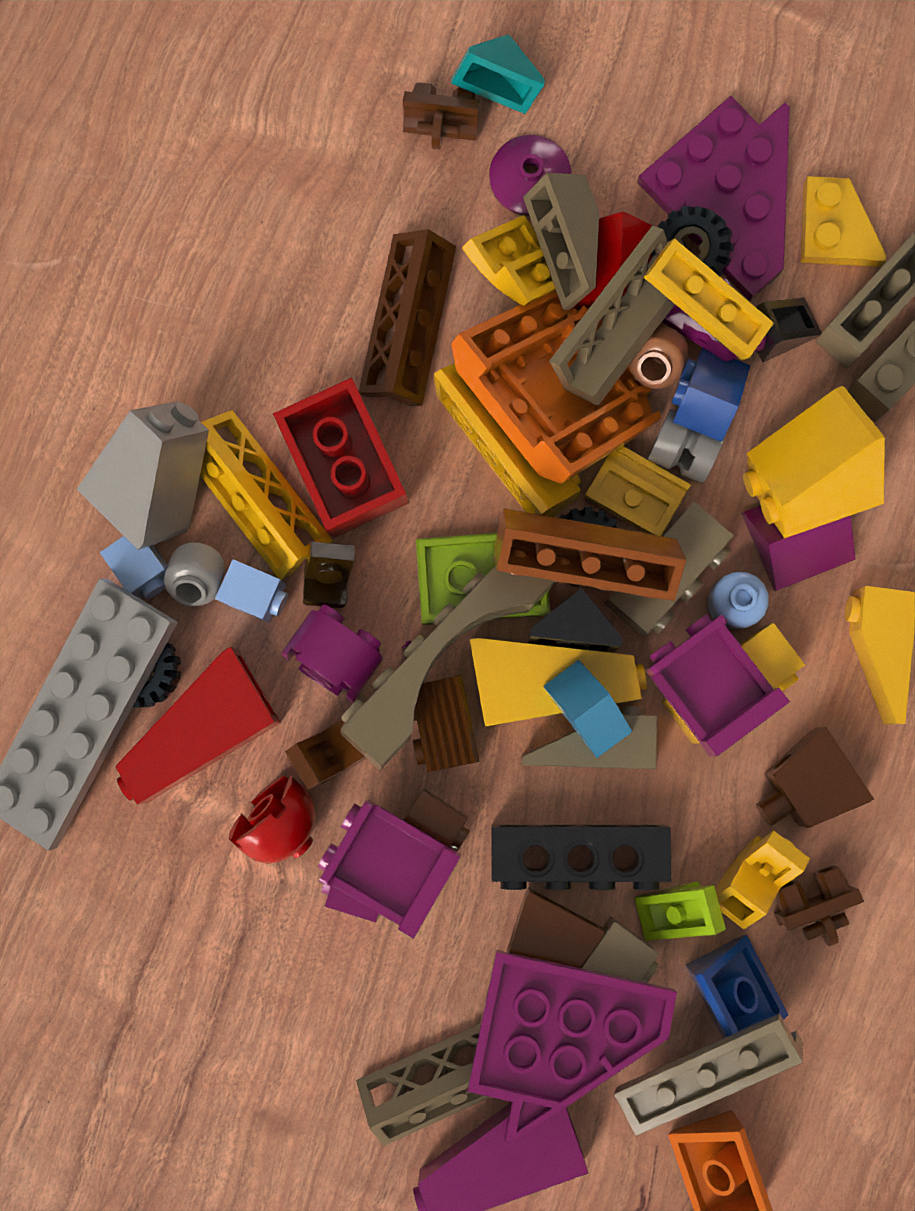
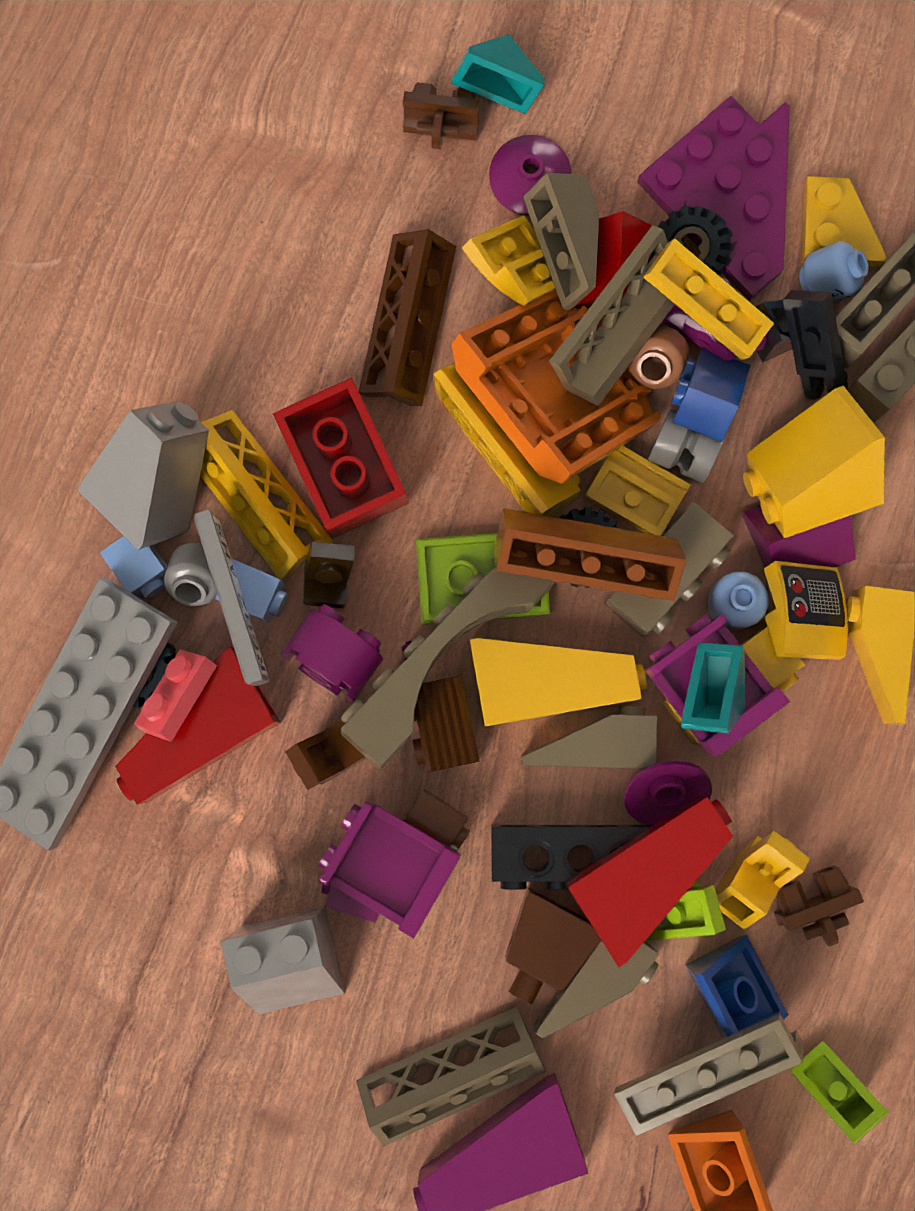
red cylinder [229,775,316,864] -> none
magenta wing [468,950,677,1143] -> none
black slope [528,588,622,653] -> none
dark azure slope [543,660,633,758] -> none
reddish brown torso [756,727,874,828] -> none
none -> coral plate [134,649,217,742]
none -> light grey tile [194,509,270,686]
none -> light grey slope [221,906,345,1014]
none -> red slope [565,795,733,967]
none -> magenta dish [624,761,712,825]
none -> teal slope [681,643,745,733]
none -> slope [763,561,848,660]
none -> black hinge [783,290,849,400]
none -> lime slope [790,1041,889,1144]
none -> light blue head [799,241,869,303]

